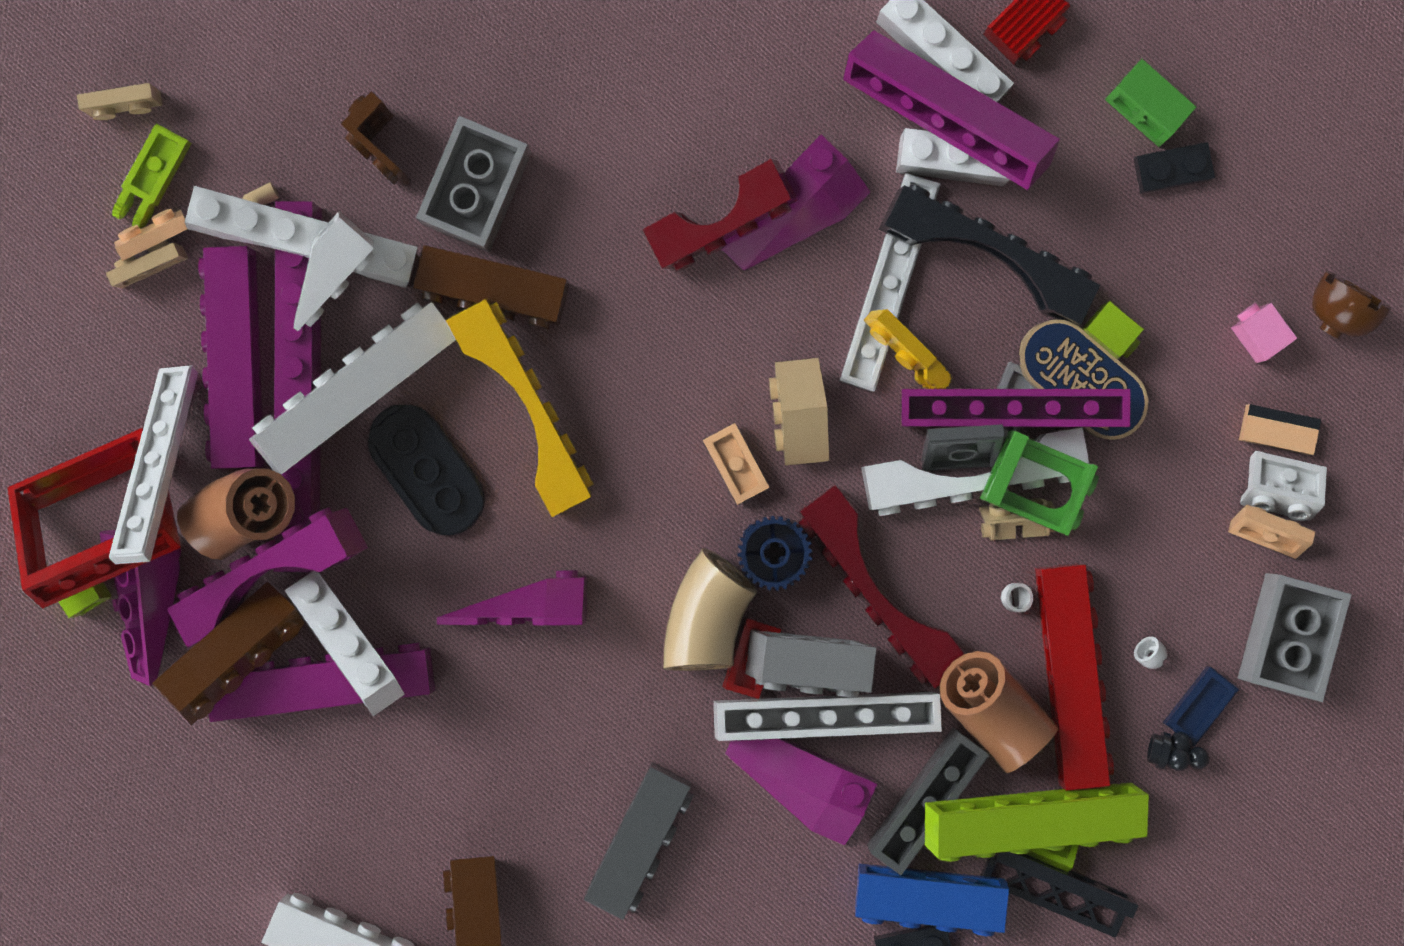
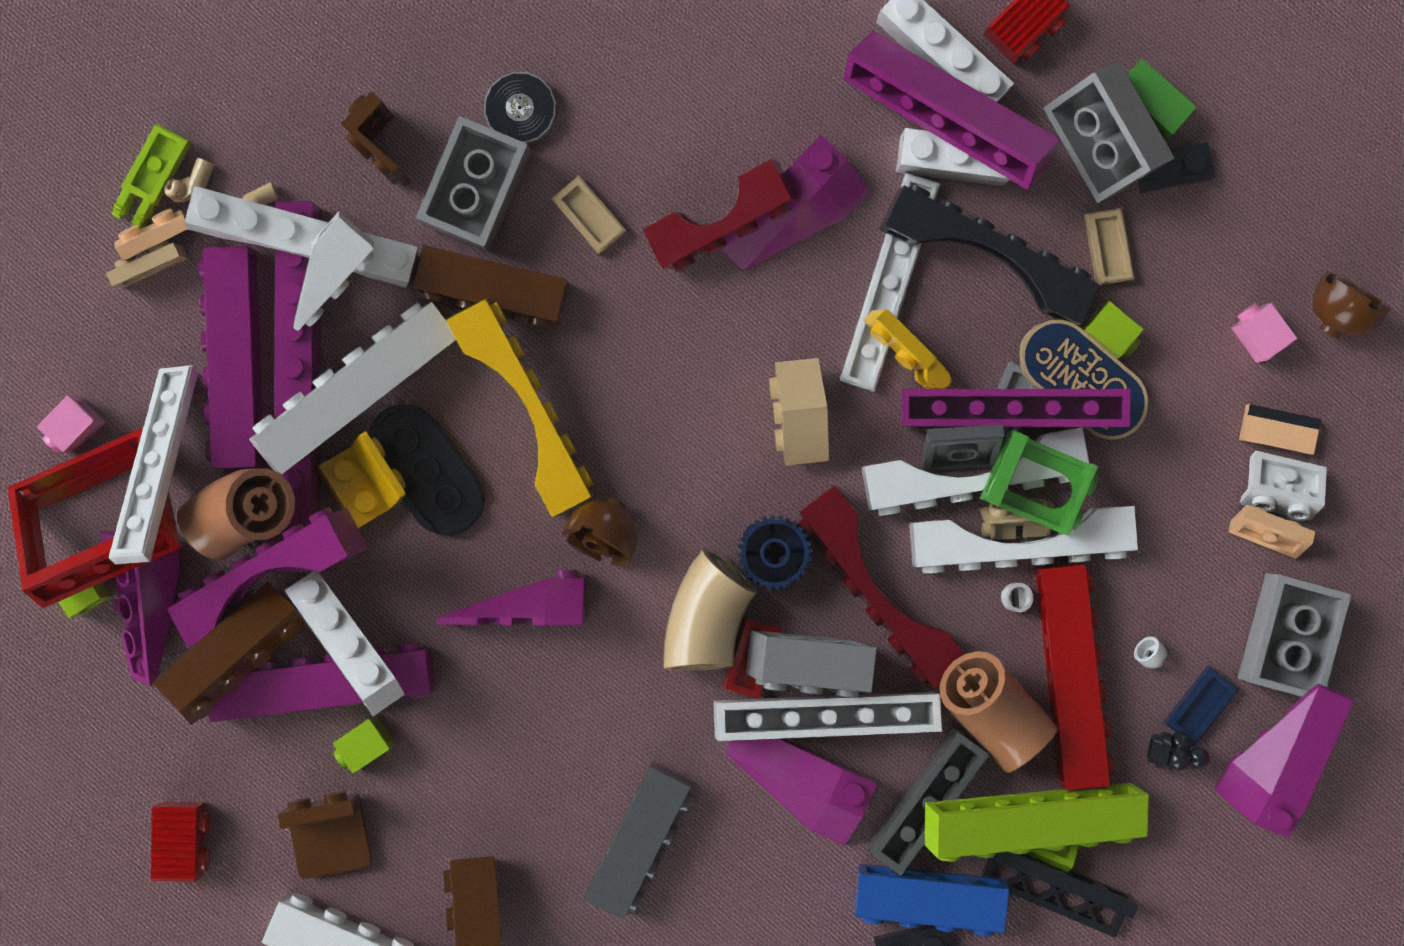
tan plate [77,83,163,120] -> none
light nougat plate [703,423,770,505] -> none
none -> bright pink brick [37,395,106,454]
none -> red brick [150,802,211,882]
none -> tan arm [164,158,214,203]
none -> reddish brown bracket [277,790,372,879]
none -> yellow bracket [317,431,406,529]
none -> lime brick [332,715,396,774]
none -> black tile [484,72,557,145]
none -> tan tile [551,175,627,255]
none -> reddish brown cylinder [562,498,638,566]
none -> white arch [909,506,1138,573]
none -> light grey brick [1043,62,1174,203]
none -> tan tile [1084,208,1135,286]
none -> magenta wedge [1215,684,1354,838]

